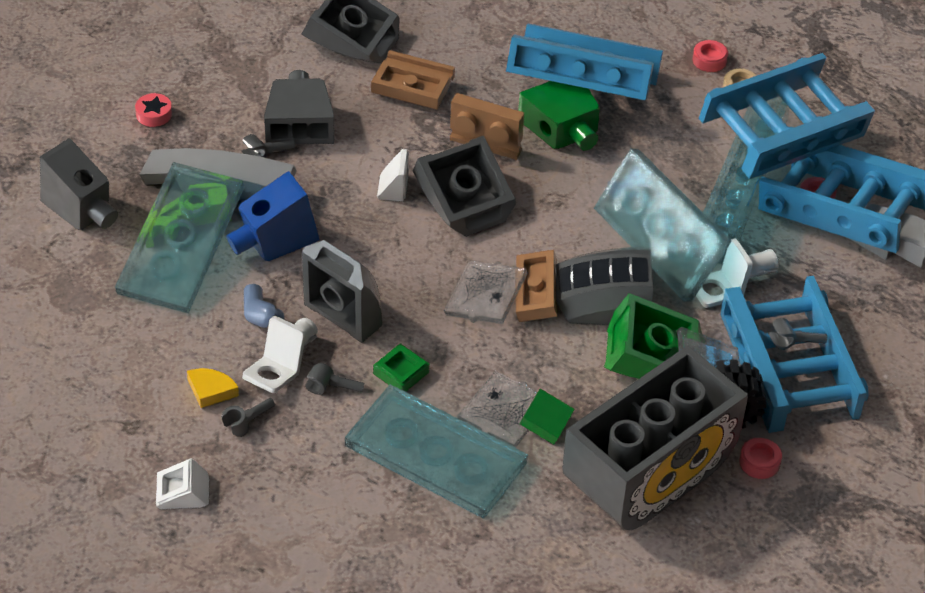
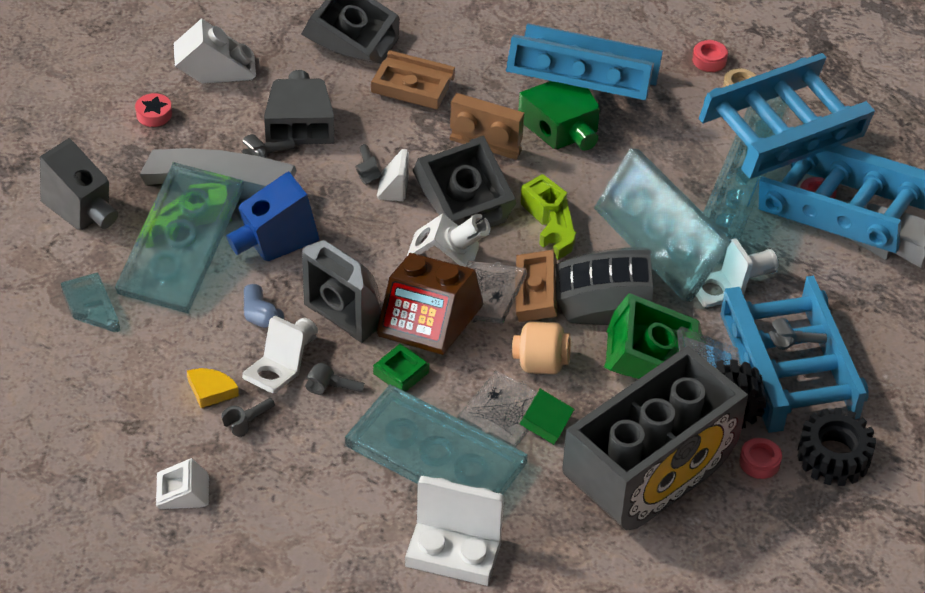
none -> clear light blue tile [61,272,120,332]
none -> white slope [174,18,256,83]
none -> dark grey hand [355,144,382,185]
none -> reddish brown slope [377,253,484,355]
none -> white bracket [405,476,504,586]
none -> white bracket [407,213,491,268]
none -> light nougat head [512,322,571,374]
none -> lime piece [520,174,576,260]
none -> black tyre [797,408,876,486]

